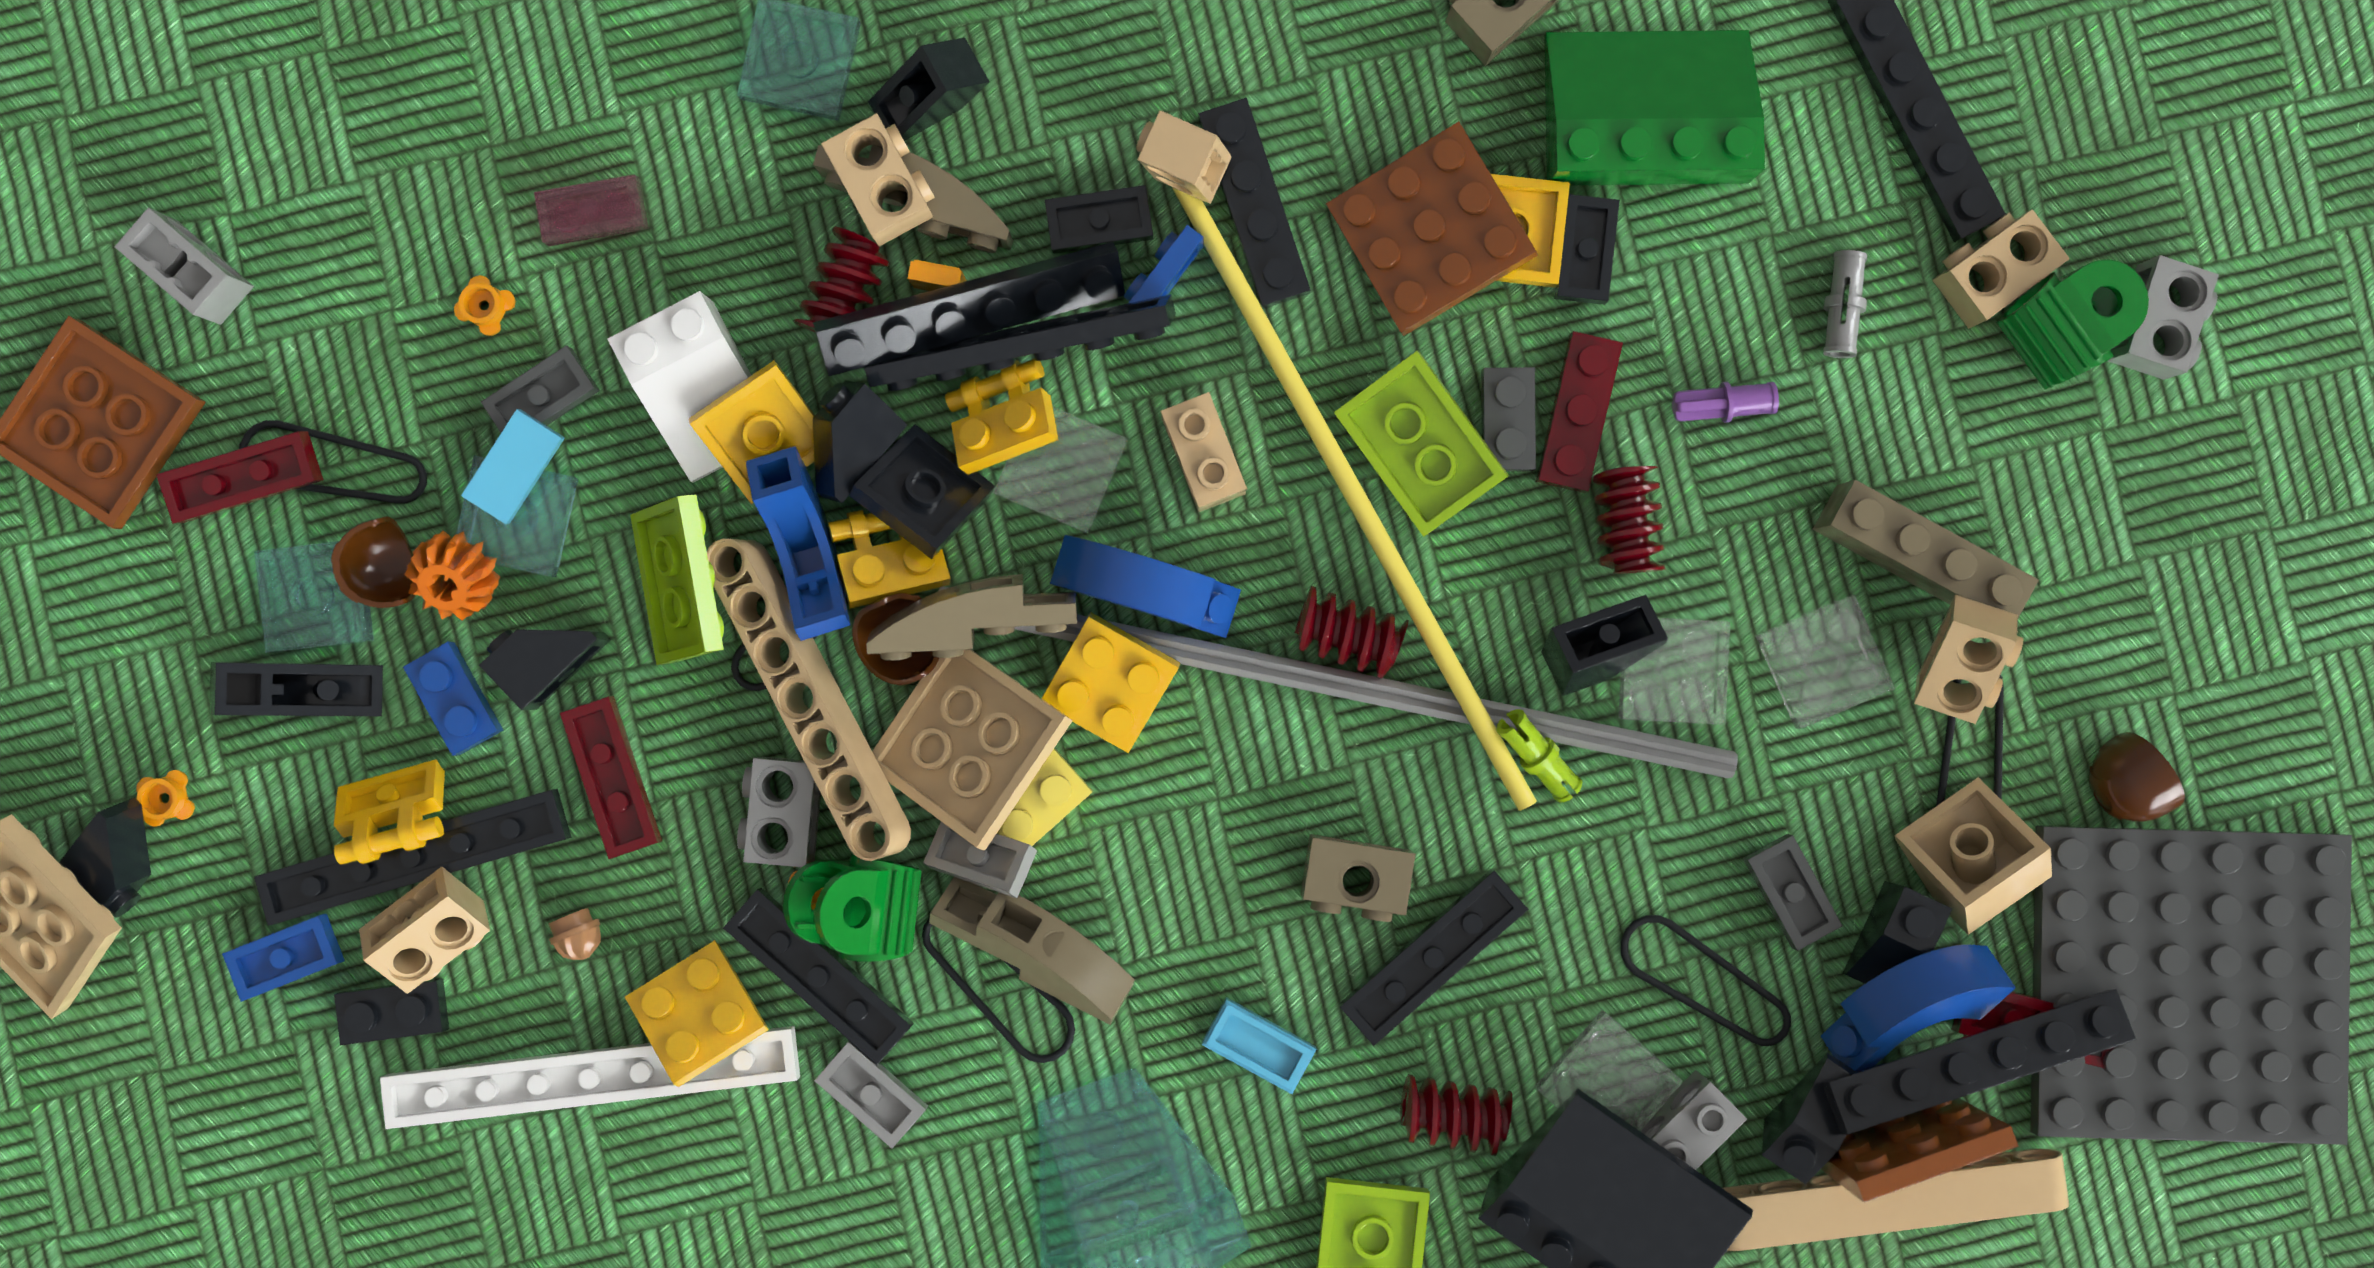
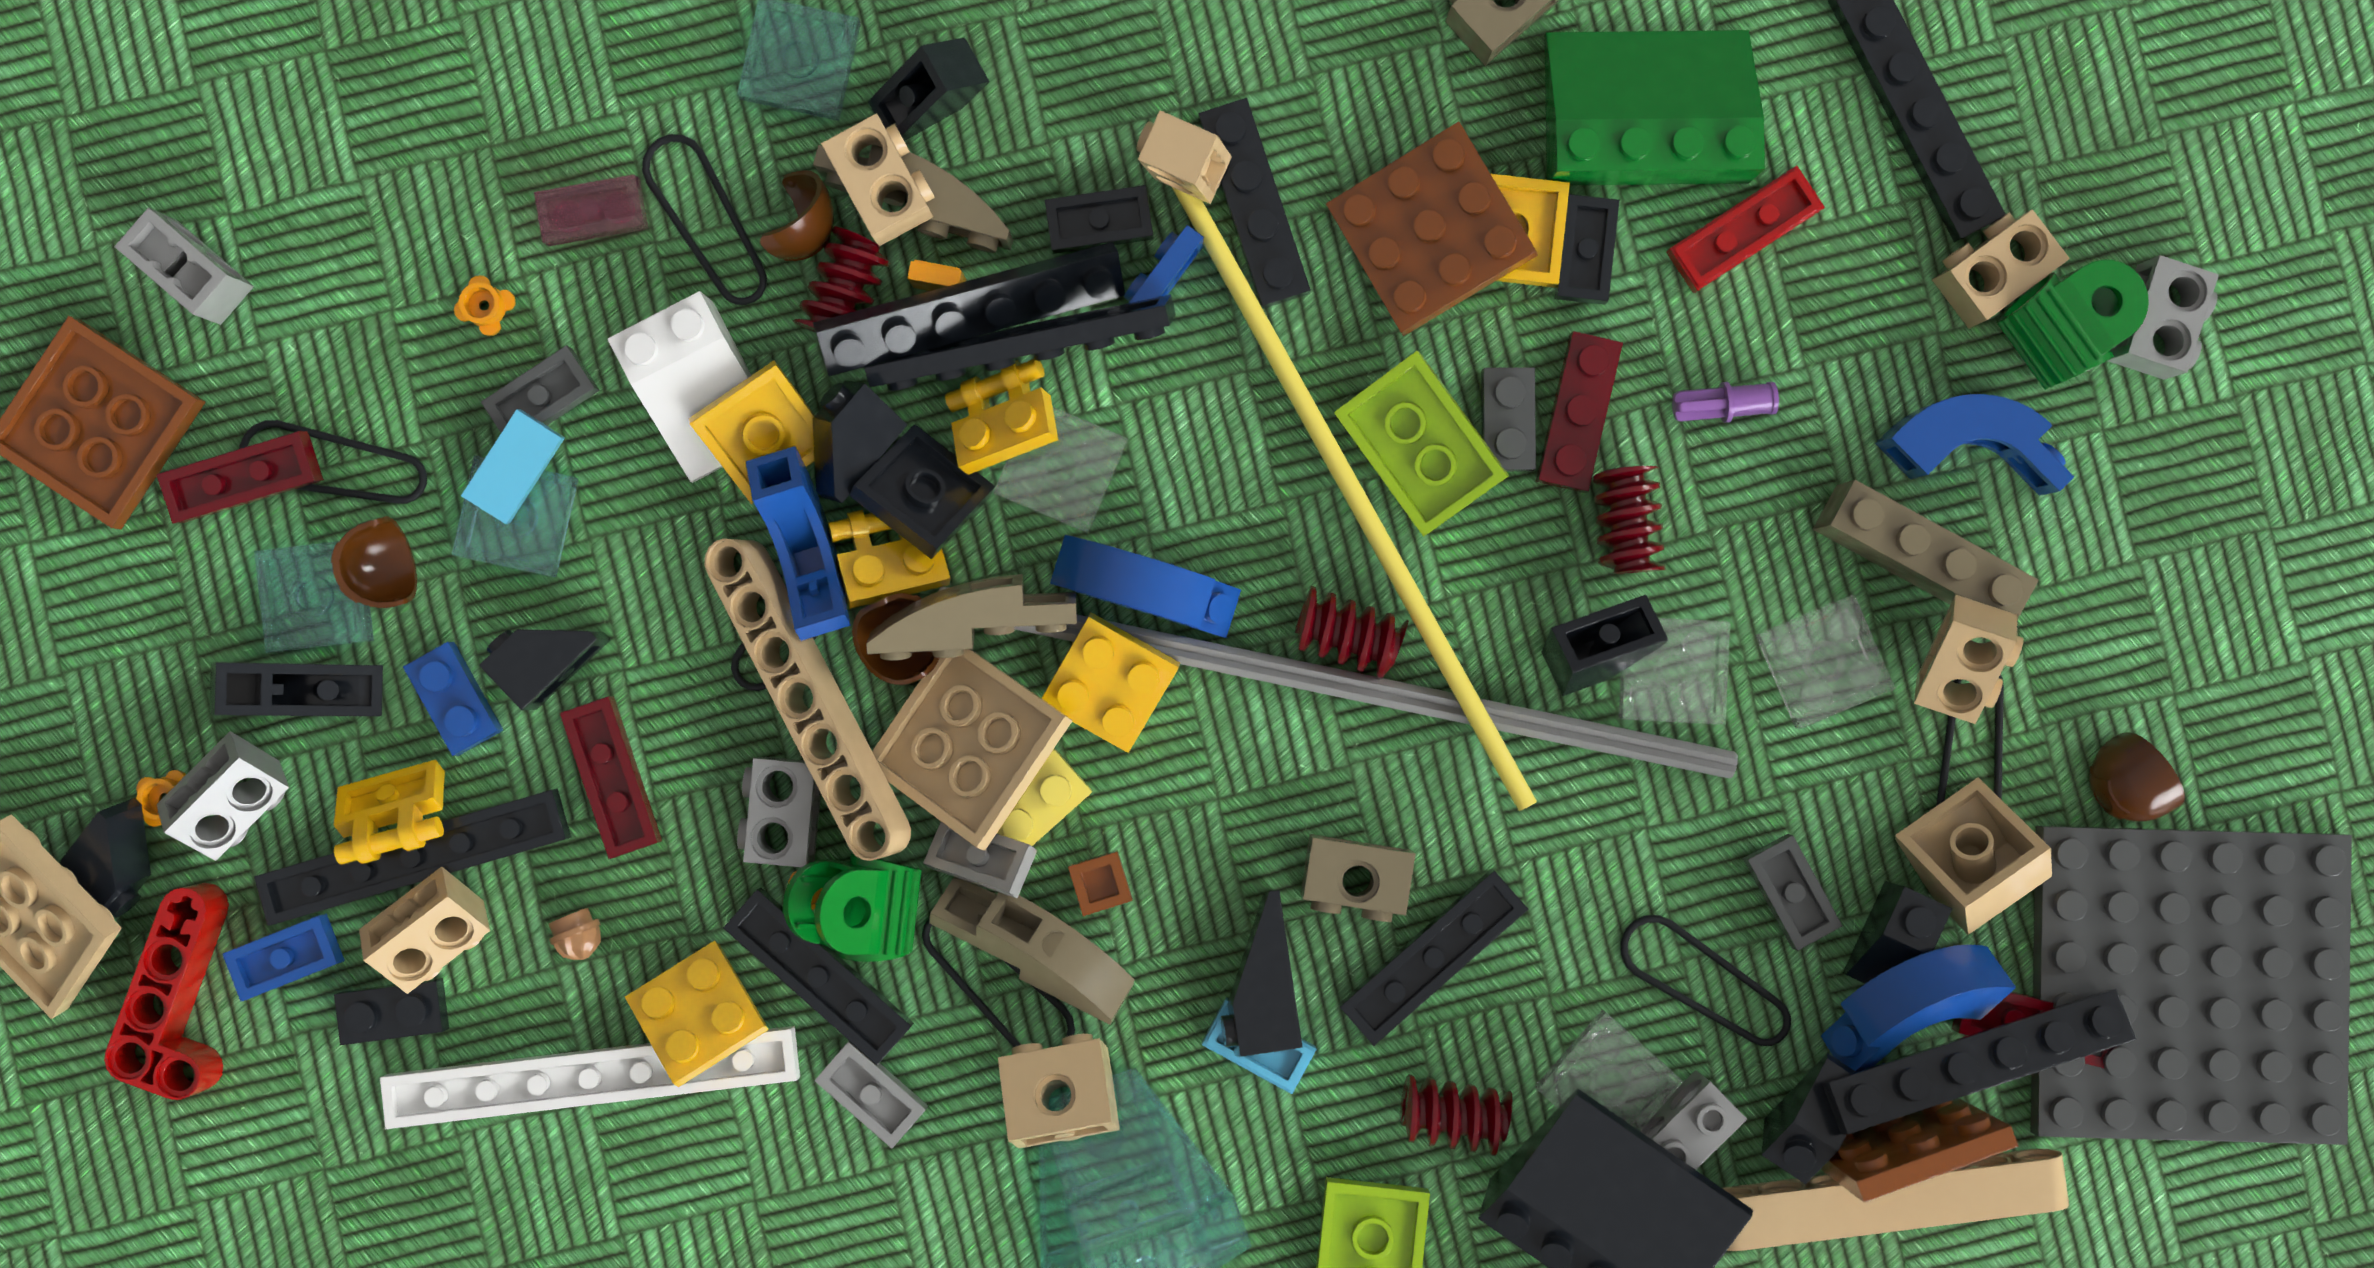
orange gear [404,530,501,621] -> none
lime plate [630,495,724,665] -> none
tan brick [1161,392,1247,513] -> none
lime pin [1496,709,1583,803] -> none
light grey pin [1823,250,1867,358] -> none
none -> red beam [104,883,229,1100]
none -> light grey brick [156,731,289,861]
none -> black piece [642,134,767,305]
none -> reddish brown helmet [760,170,834,261]
none -> tan brick [998,1034,1120,1149]
none -> dark orange plate [1068,850,1133,916]
none -> black slope [1221,890,1303,1057]
none -> red tile [1666,165,1825,294]
none -> blue arch [1875,394,2074,496]

